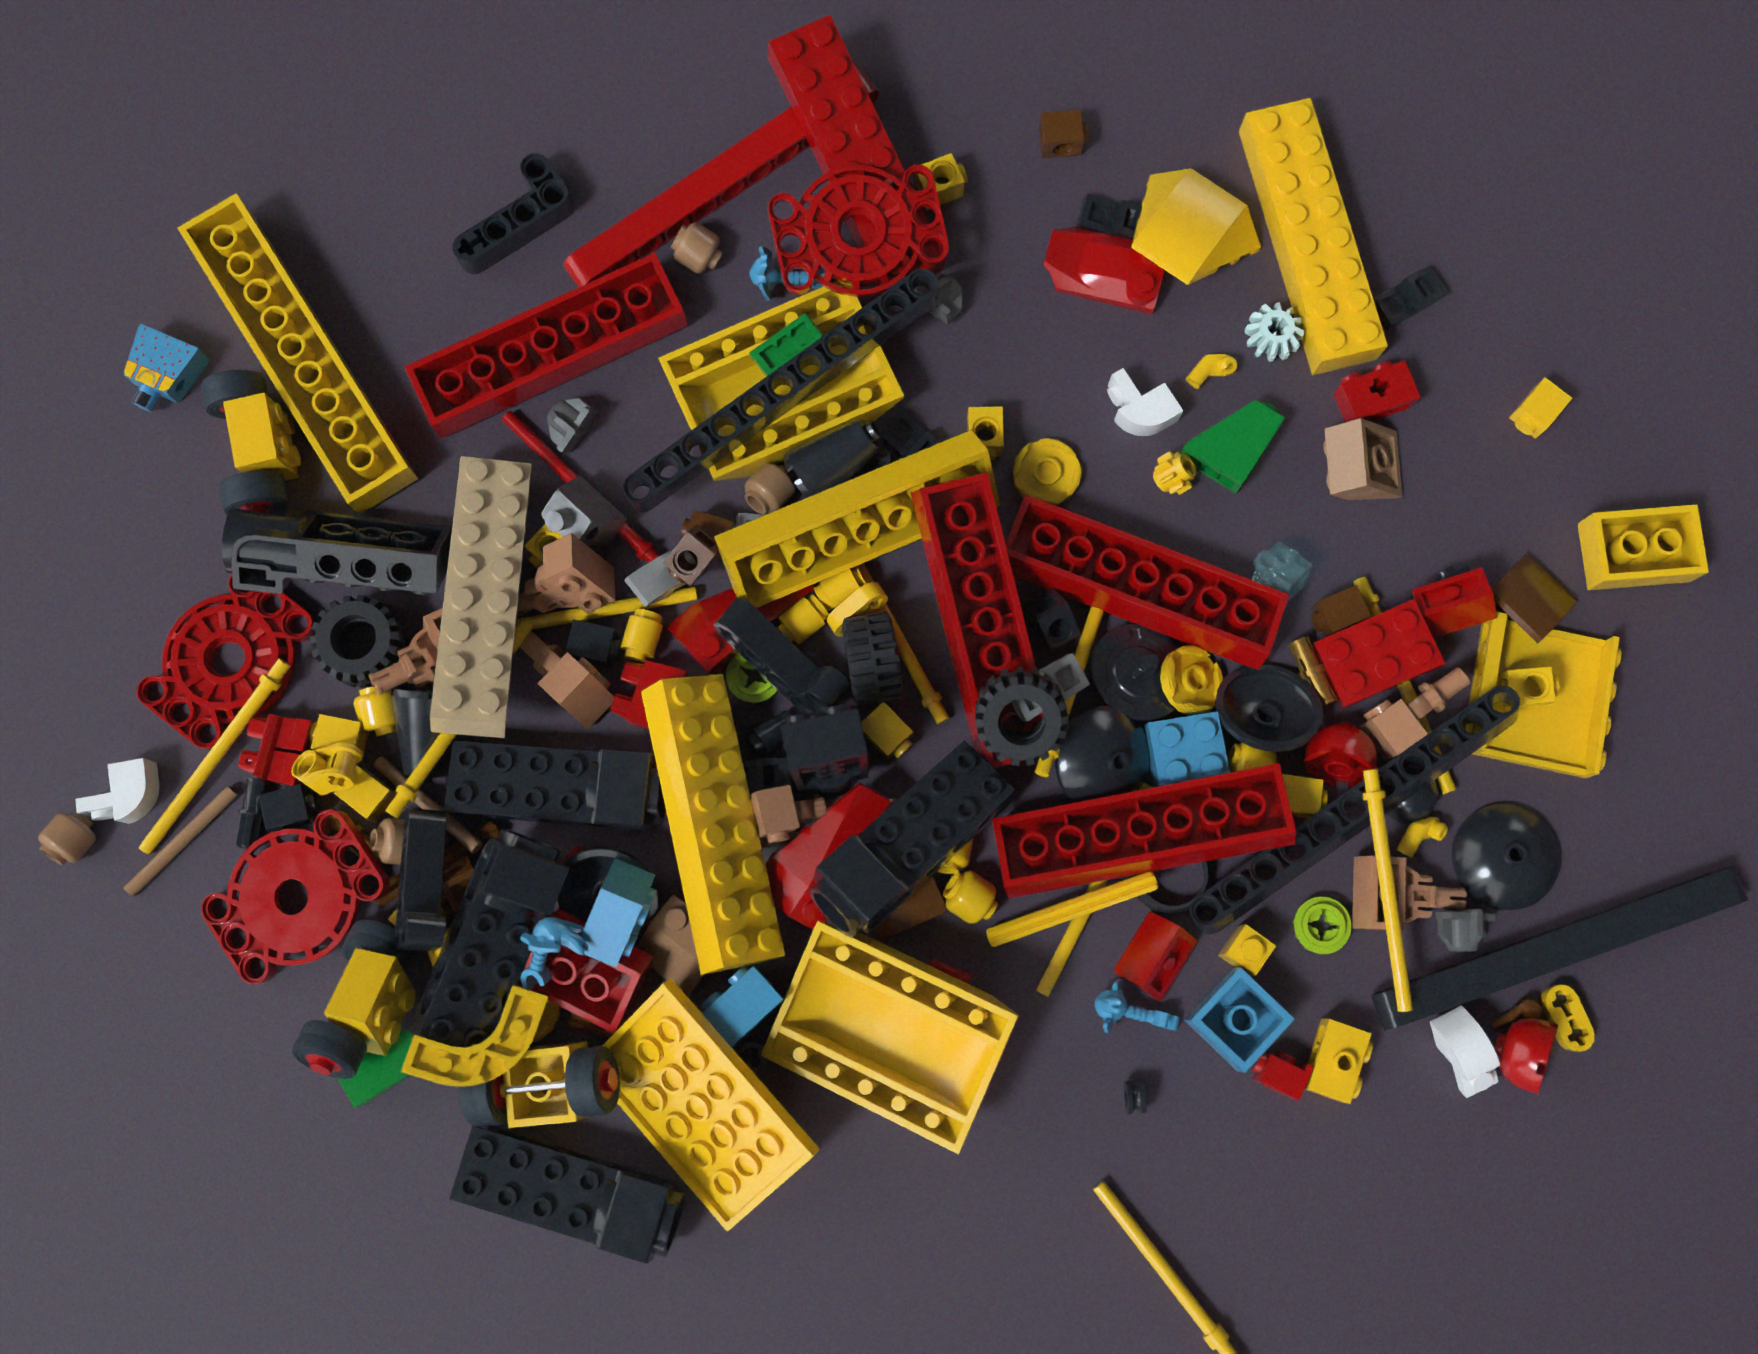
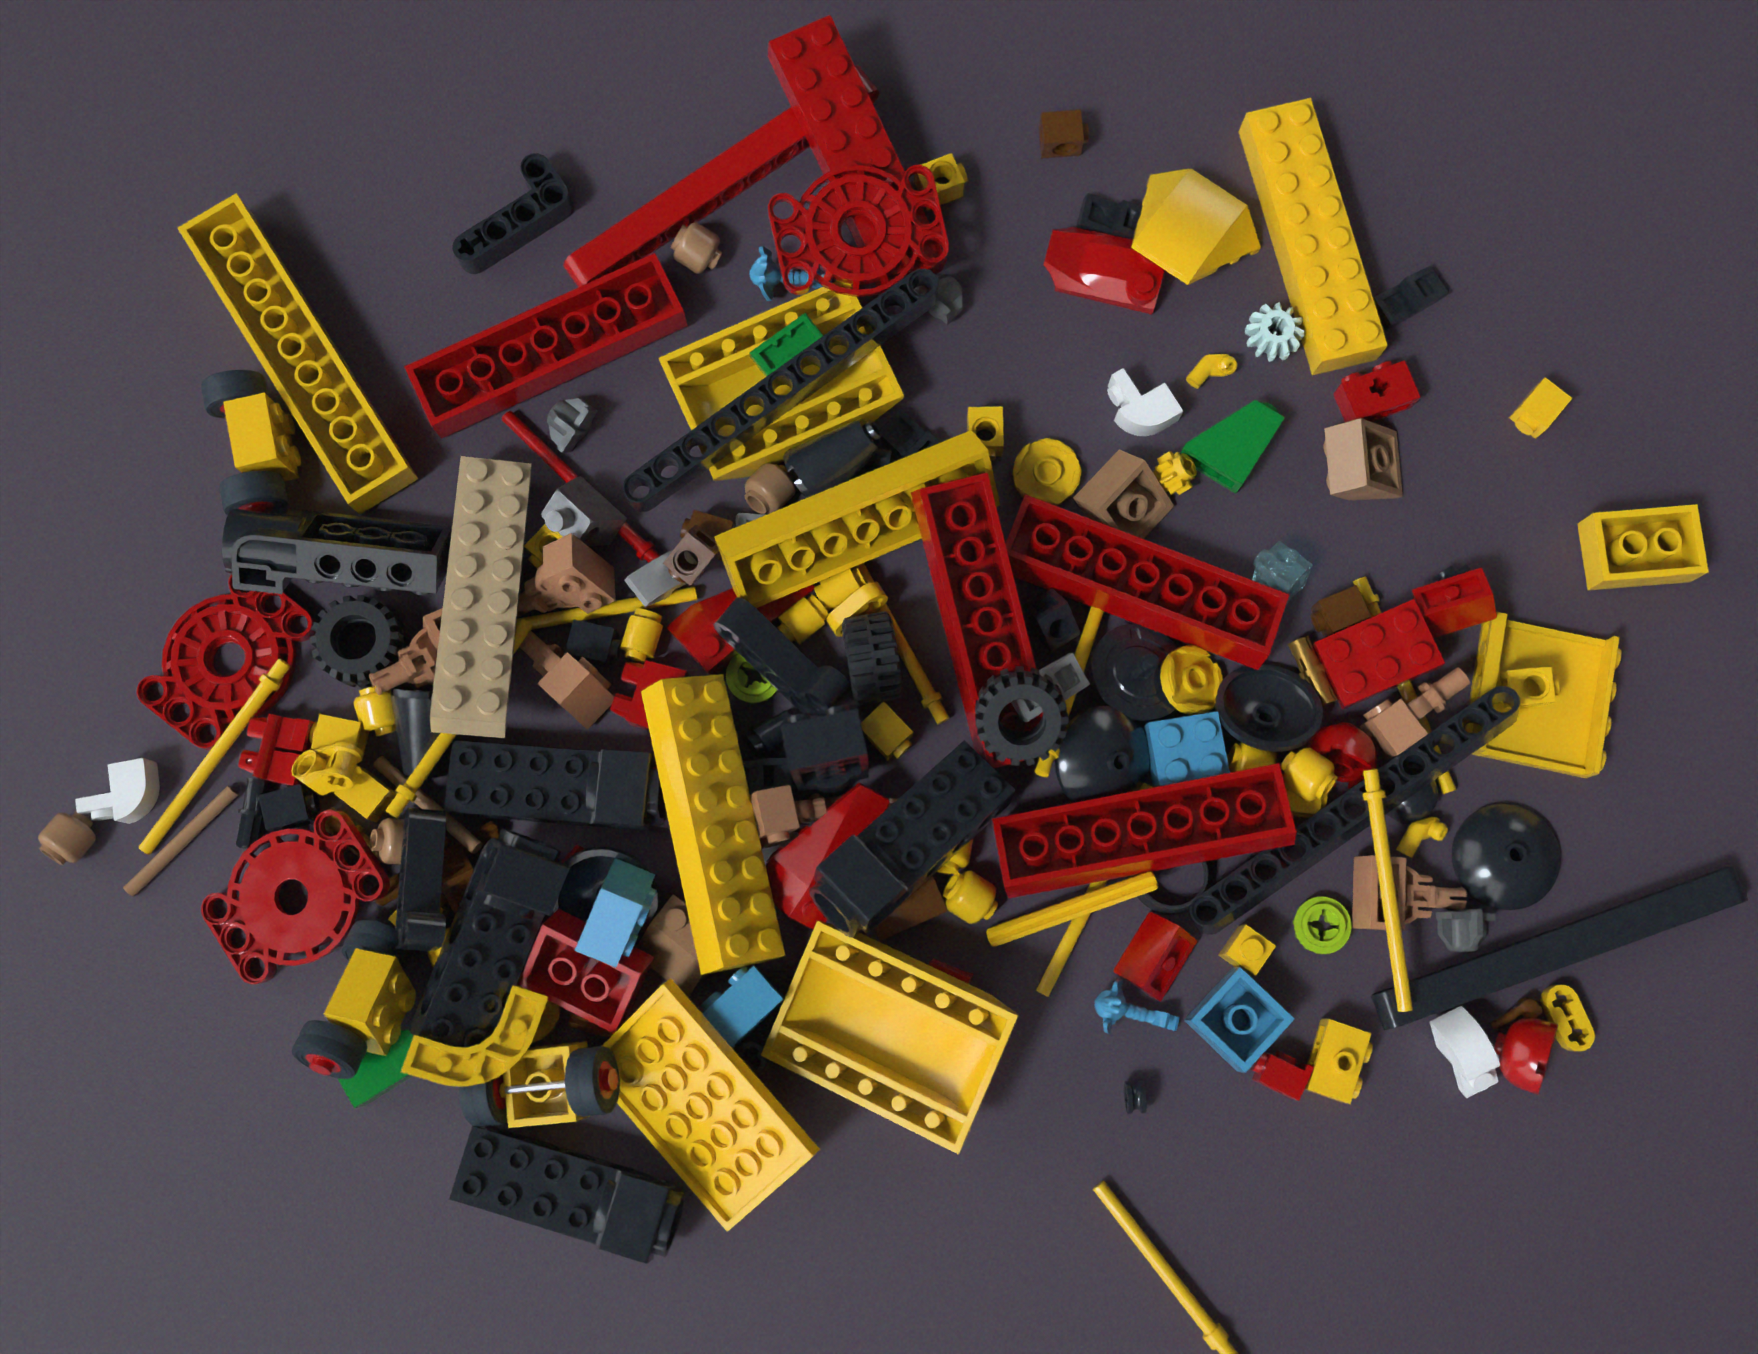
dark azure torso [124,324,210,412] -> none
dark azure piece [520,917,589,990] -> none
reddish brown slope [1491,553,1577,644] -> none
none -> medium nougat slope [1073,450,1174,539]
none -> yellow head [1280,748,1337,802]

